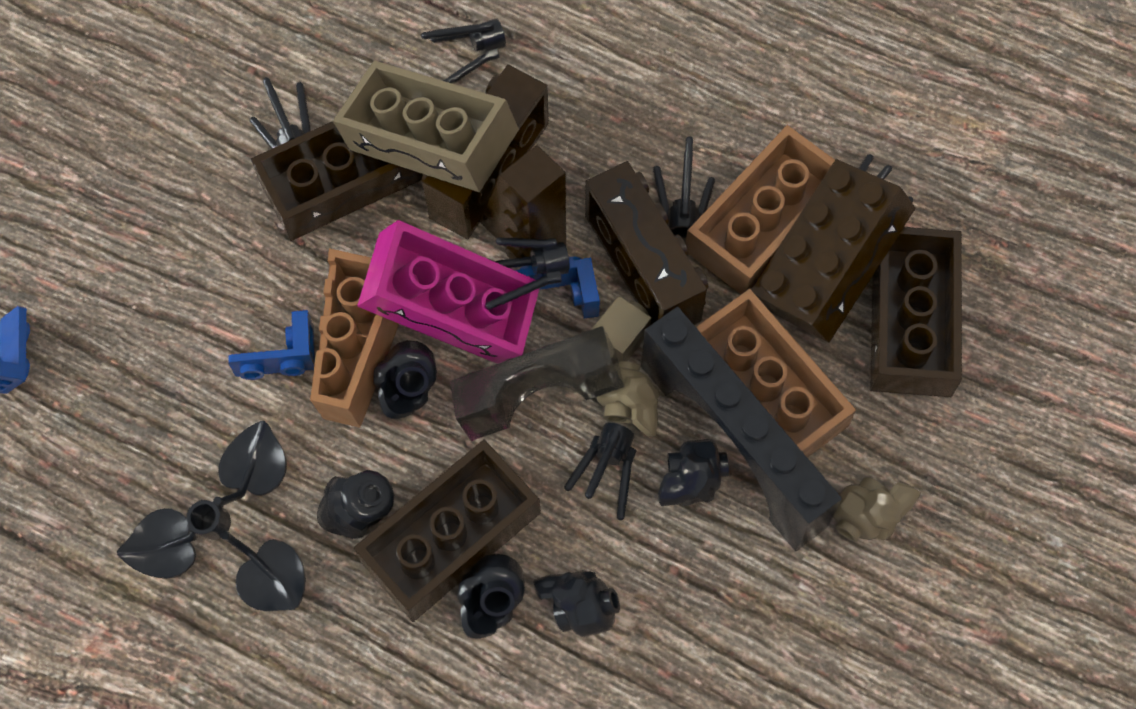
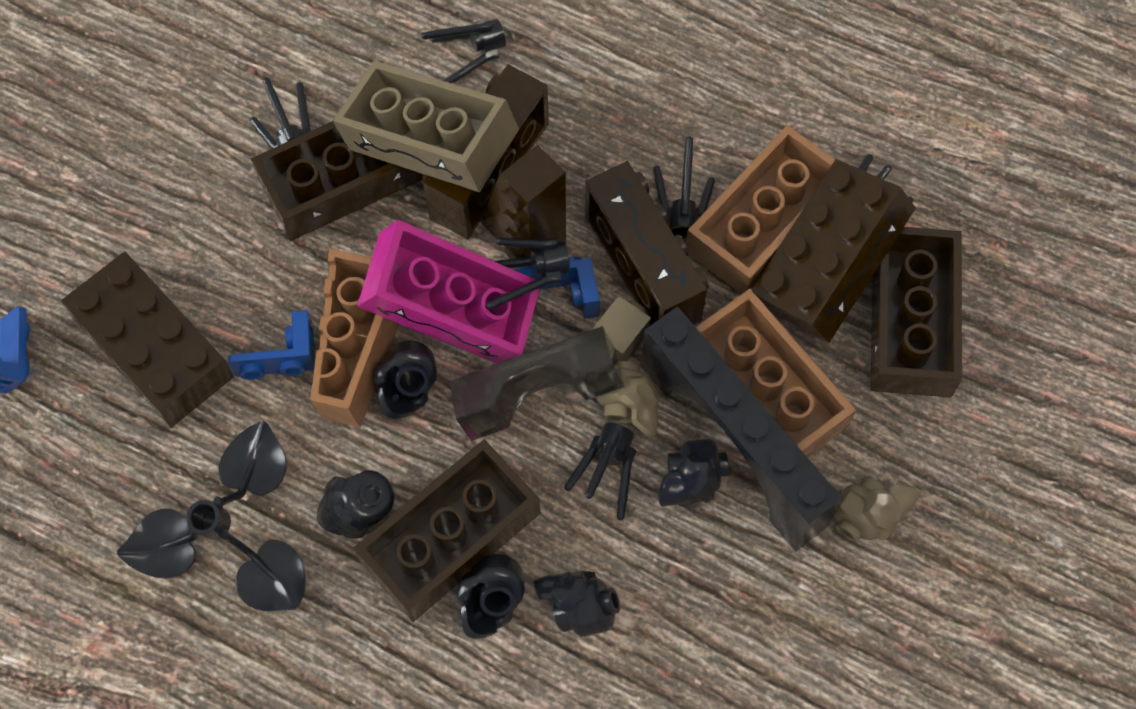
none -> dark brown brick [61,251,234,428]

